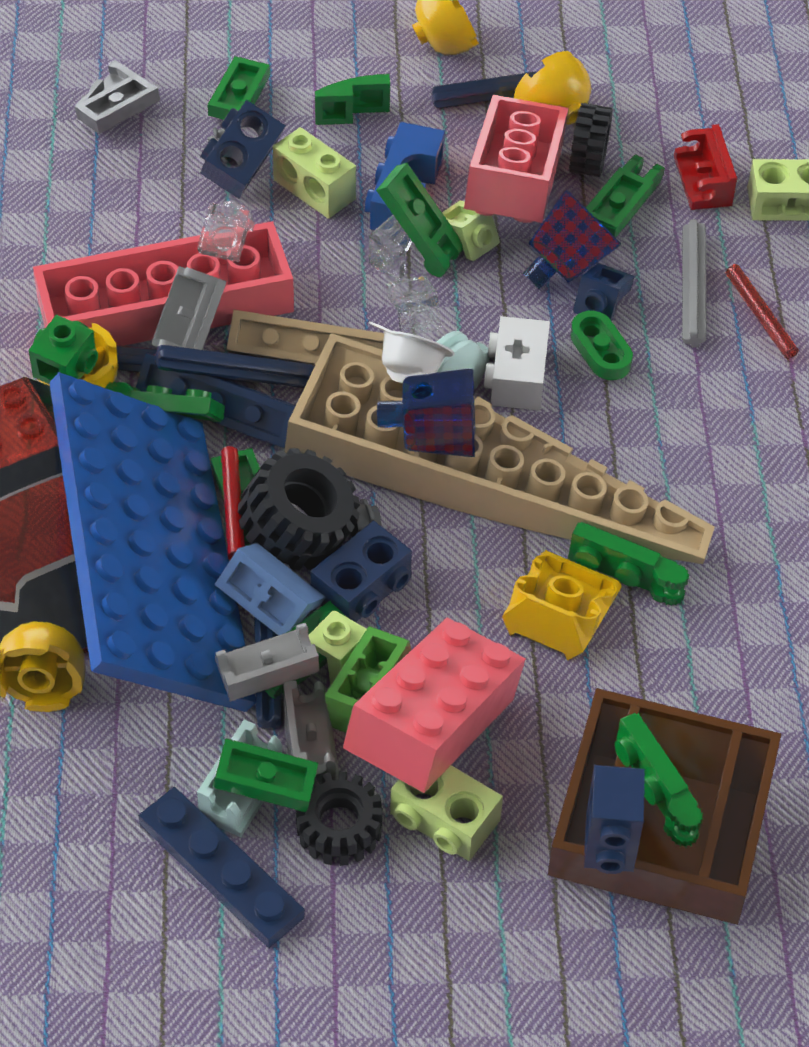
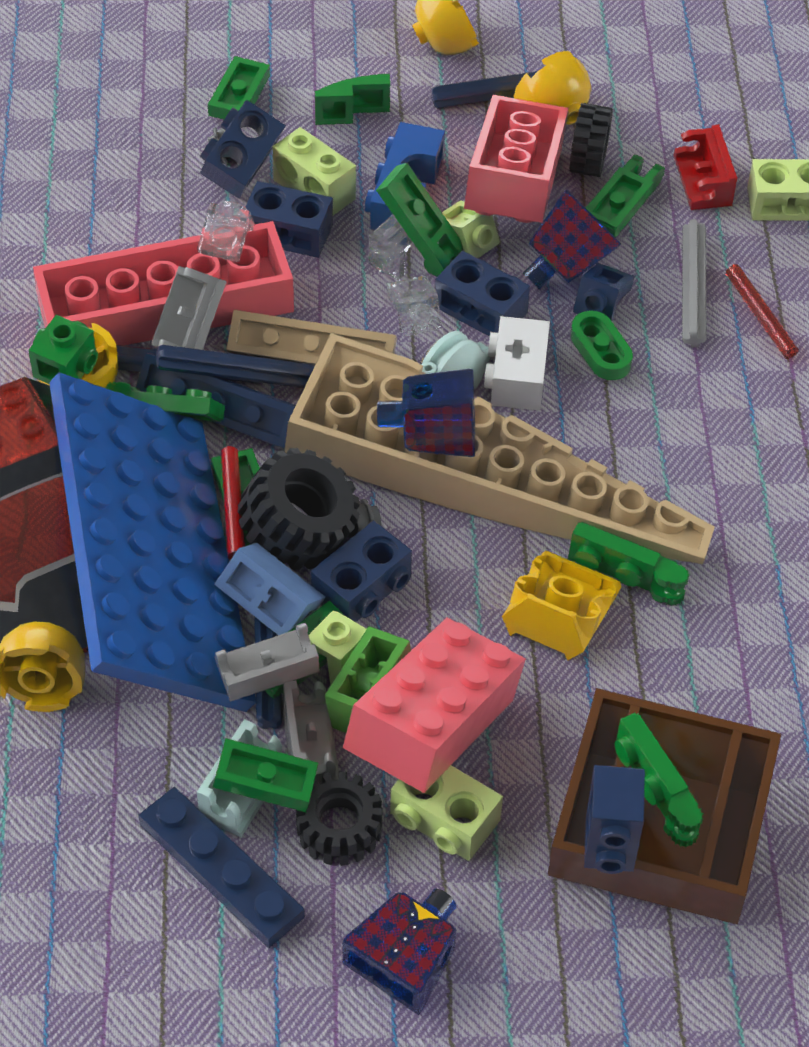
flat silver wing [75,60,160,134] -> none
white piece [369,321,455,386] -> none
none -> dark blue brick [242,181,333,258]
none -> clear blue torso [342,888,457,1015]
none -> dark blue brick [434,251,530,337]

